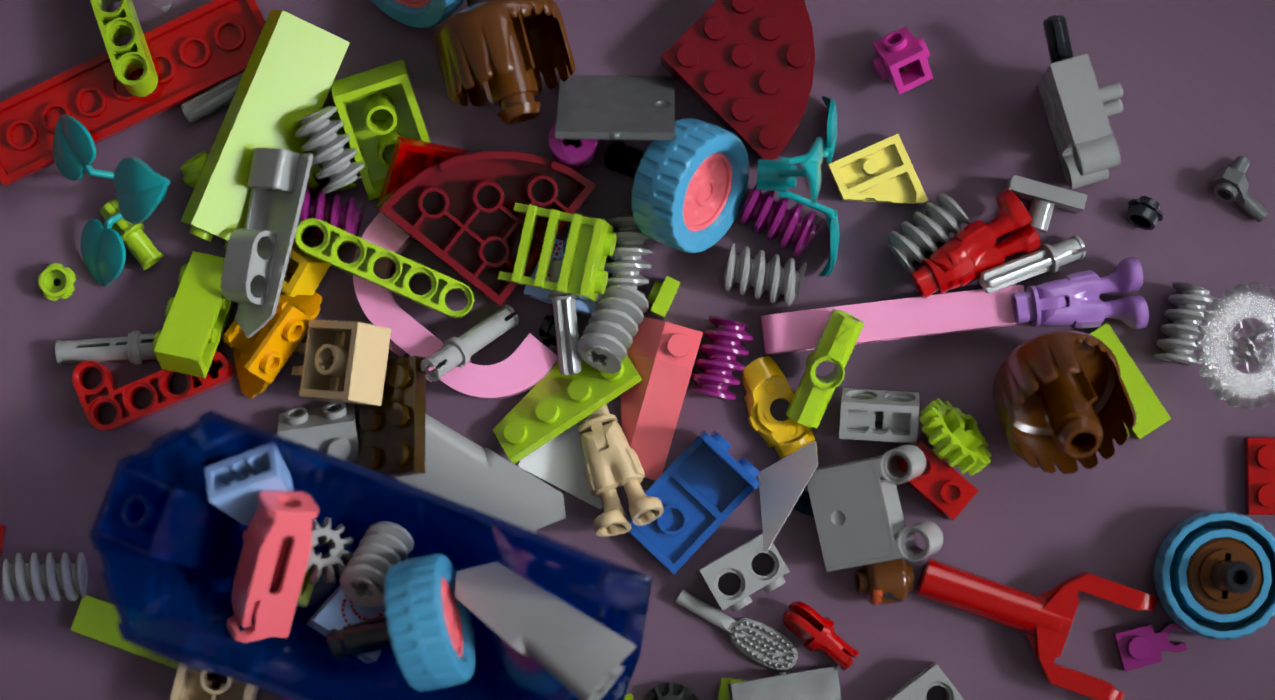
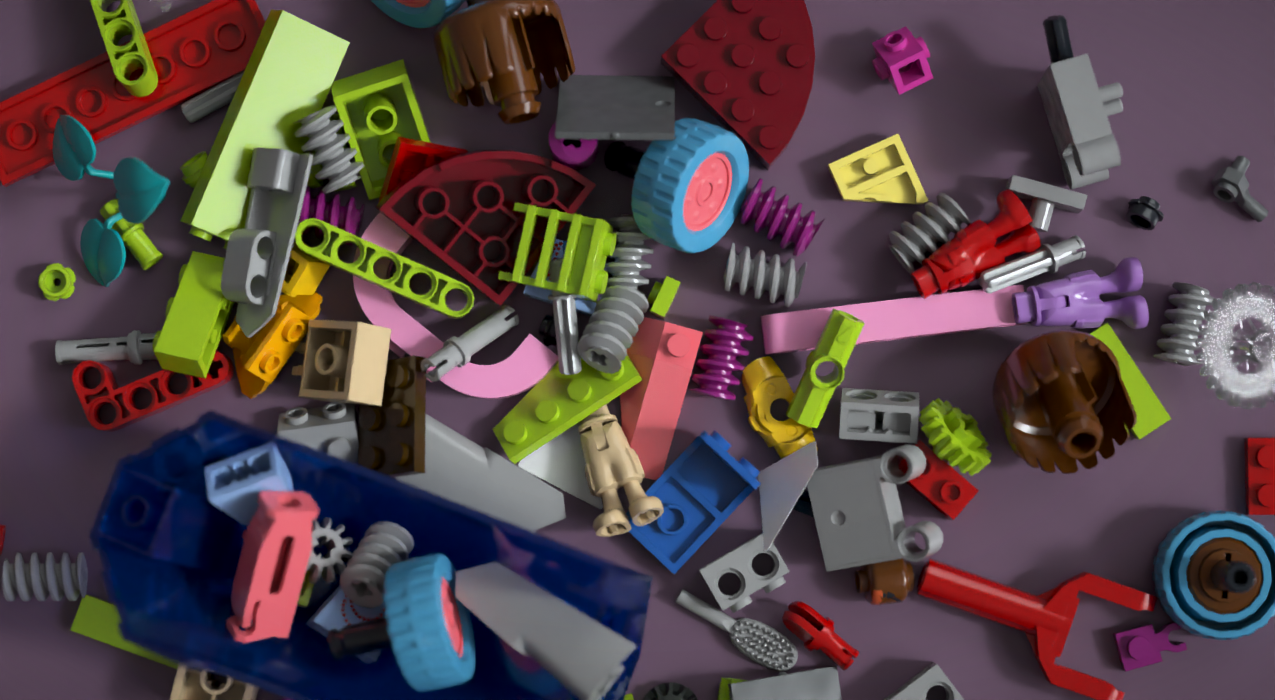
teal plant [757,96,840,277] -> none

